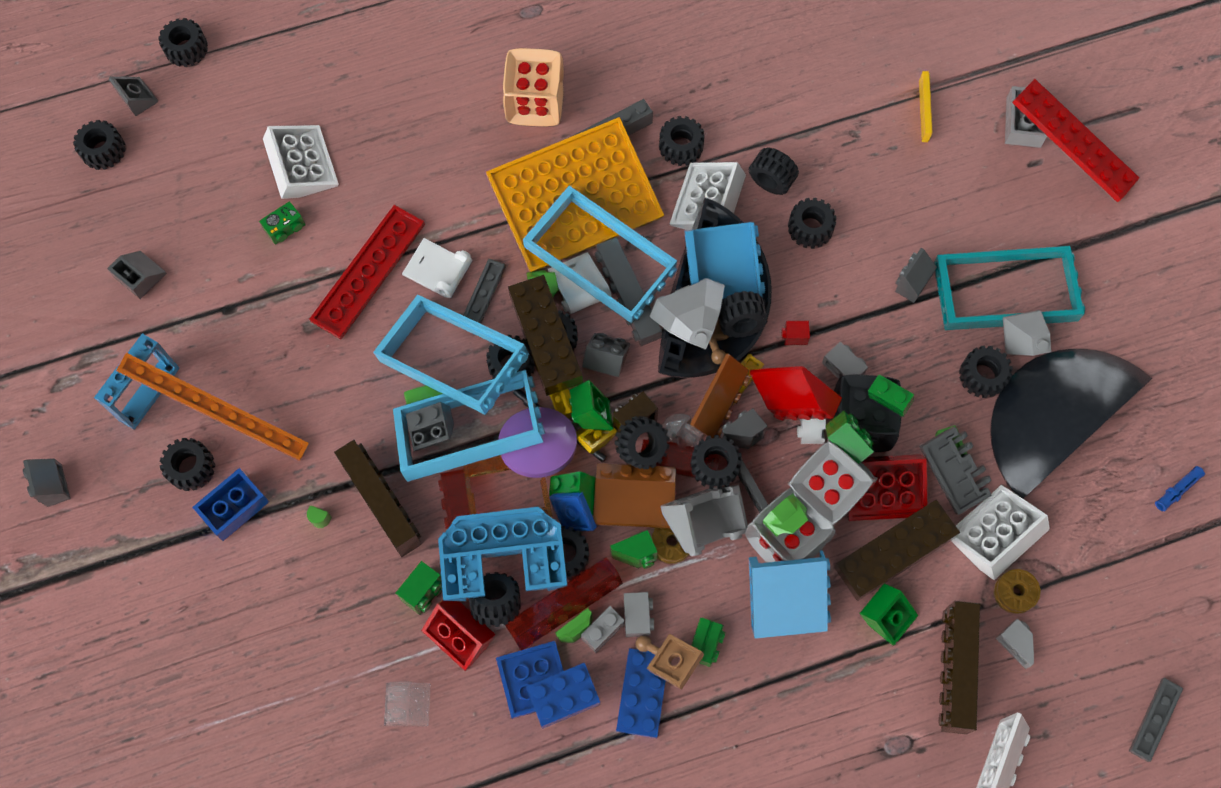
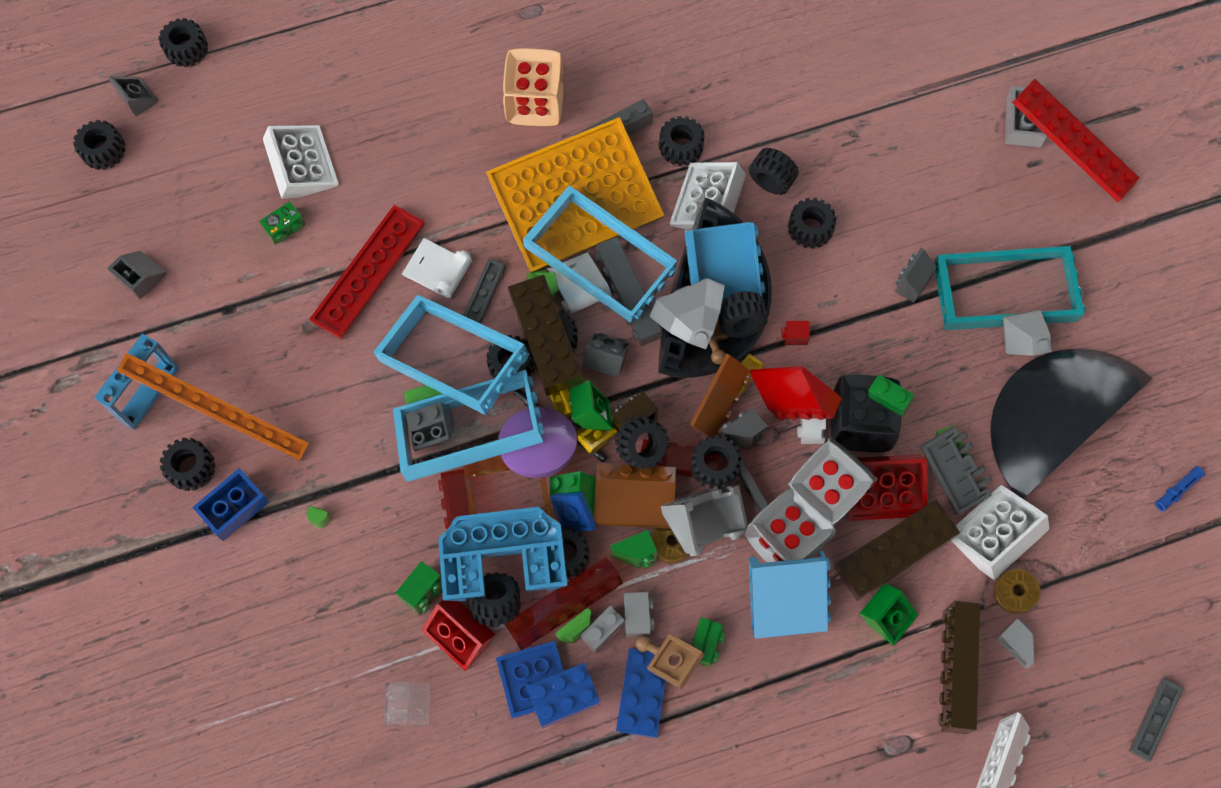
dark grey slope [23,458,71,507] -> none
dark brown brick [334,440,422,558] -> none
clear brick [662,414,703,448] -> none
bright green slope [763,494,809,537] -> none
light grey brick [822,342,868,379] -> none
green brick [825,411,874,464] -> none
yellow tile [919,71,932,142] -> none
black tyre [959,345,1013,398] -> none

